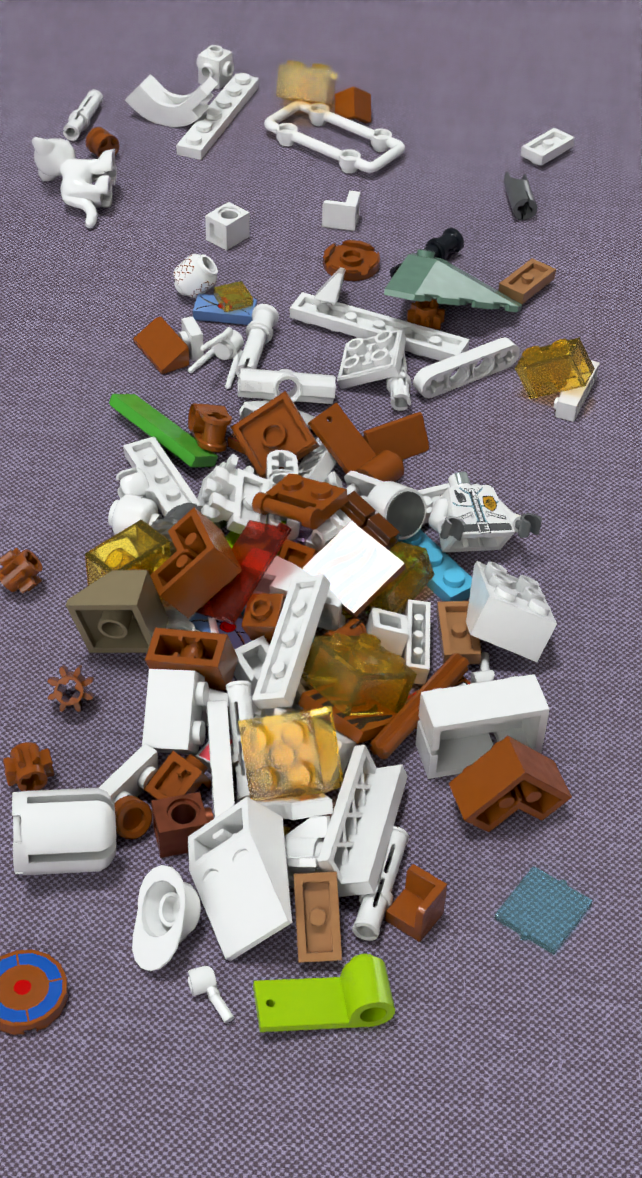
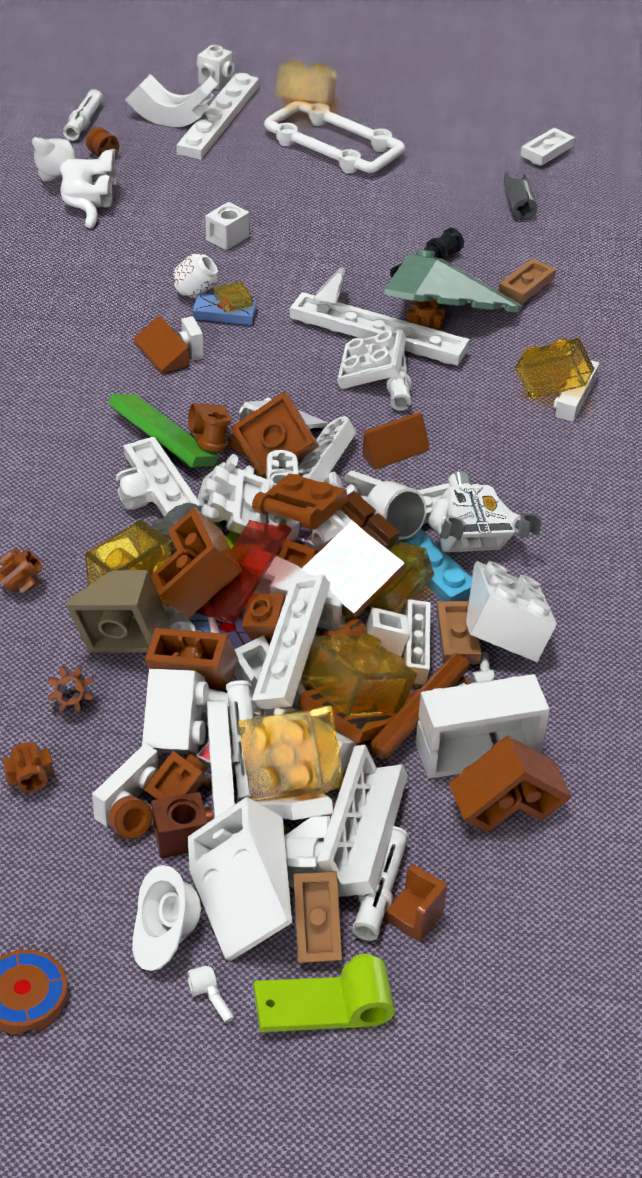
white cylinder [12,788,116,875] -> none
white head [108,494,163,543] -> none
white plant [188,327,244,389] -> none
white pin [235,304,279,377] -> none
white piece [237,368,336,404] -> none
dark orange door [308,402,404,482] -> none
white panel [322,191,360,231] -> none
dark orange tile [323,240,380,281] -> none
dark orange panel [335,86,371,124] -> none
white beam [413,337,520,398] -> none
clear light blue piece [494,866,593,955] -> none

